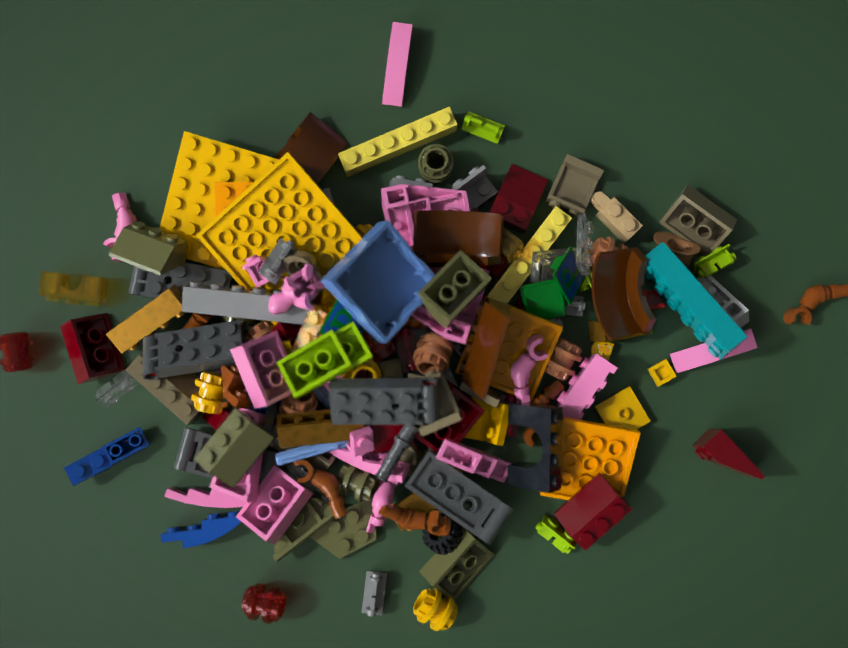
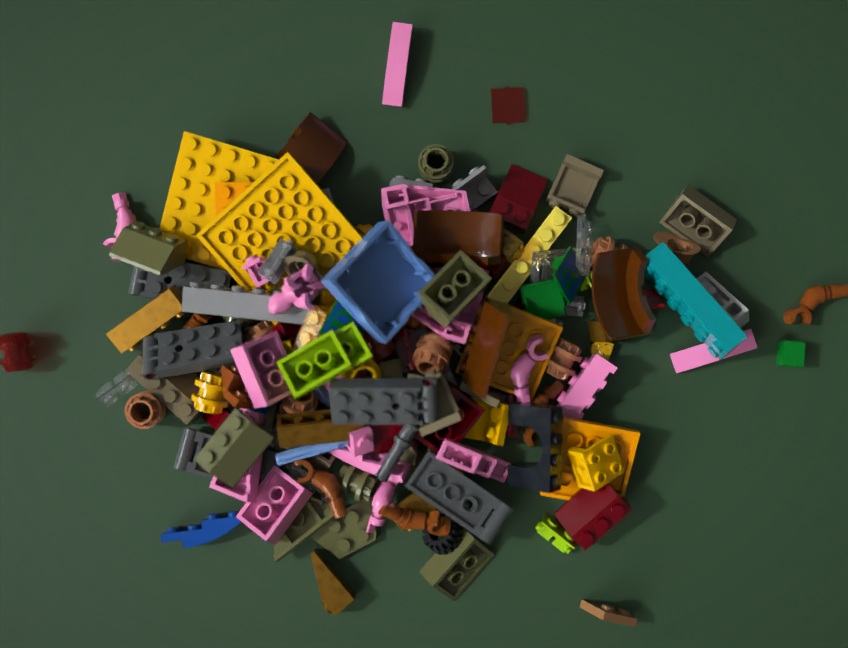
clear yellow arch [38,271,108,307] -> none
dark red slope [60,313,126,384] -> none
blue slope [64,427,150,486] -> none
bright pink slope [164,487,246,508] -> none
clear red piece [241,583,286,624] -> none
light yellow brick [338,107,457,177] -> none
light grey hinge [362,571,387,617] -> none
yellow piece [413,588,458,631] -> none
lime hinge [461,111,505,144] -> none
tan hinge [590,191,643,244] -> none
yellow plate [594,386,651,430] -> none
yellow plate [647,359,677,387] -> none
dark red slope [692,429,765,479] -> none
lime hinge [693,244,737,279] -> none
none -> nougat piece [125,390,167,429]
none -> pearl gold slope [311,549,355,616]
none -> clear red piece [491,86,525,125]
none -> yellow bracket [566,435,625,491]
none -> medium nougat wing [579,600,638,627]
none -> green panel [776,340,805,368]

